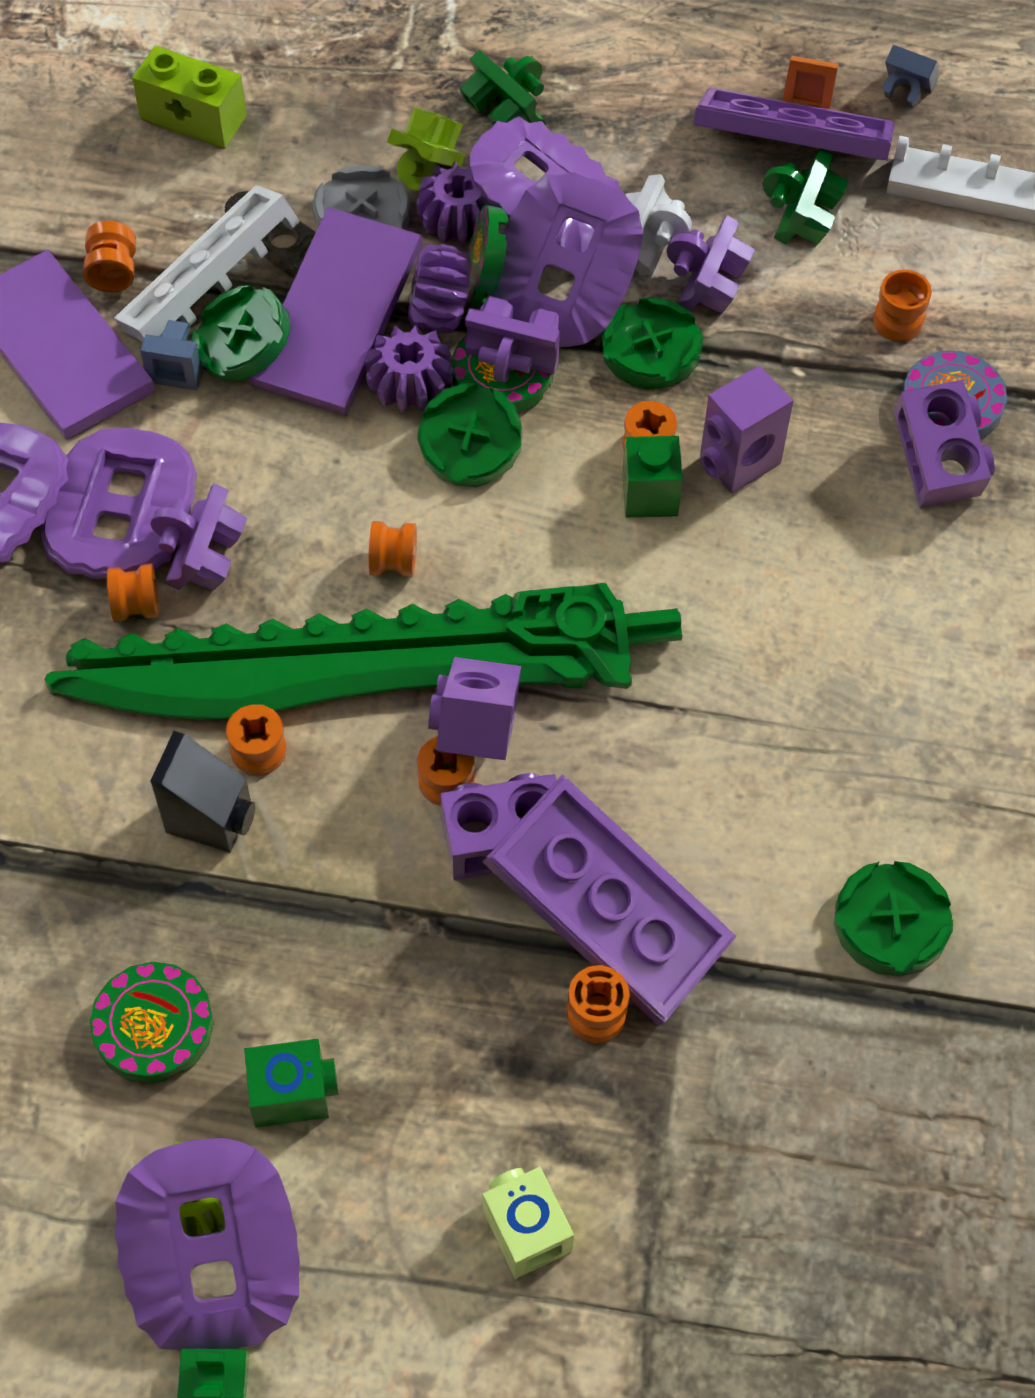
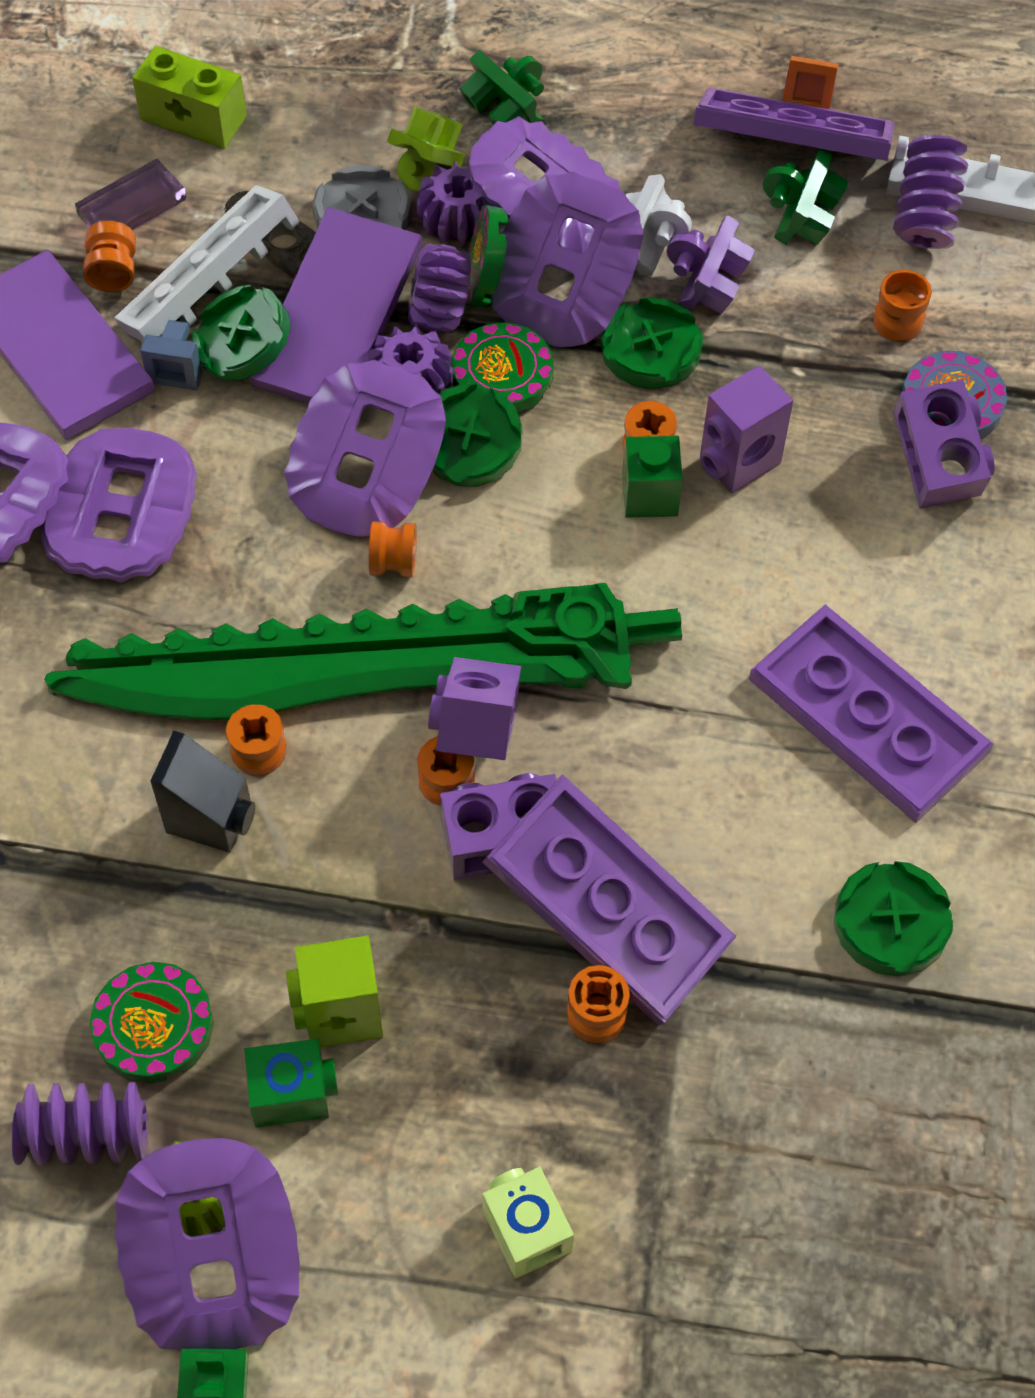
orange wheel [107,564,159,623] -> none
medium lavender hips [150,483,247,590] -> none
medium lavender hips [465,296,560,383] -> none
sand blue tile [884,44,939,107] -> none
none -> medium lavender piece [12,1082,148,1165]
none -> clear purple tile [75,158,186,230]
none -> medium lavender piece [284,360,446,537]
none -> lime brick [286,935,383,1047]
none -> medium lavender tile [749,604,994,823]
none -> medium lavender piece [893,135,968,250]

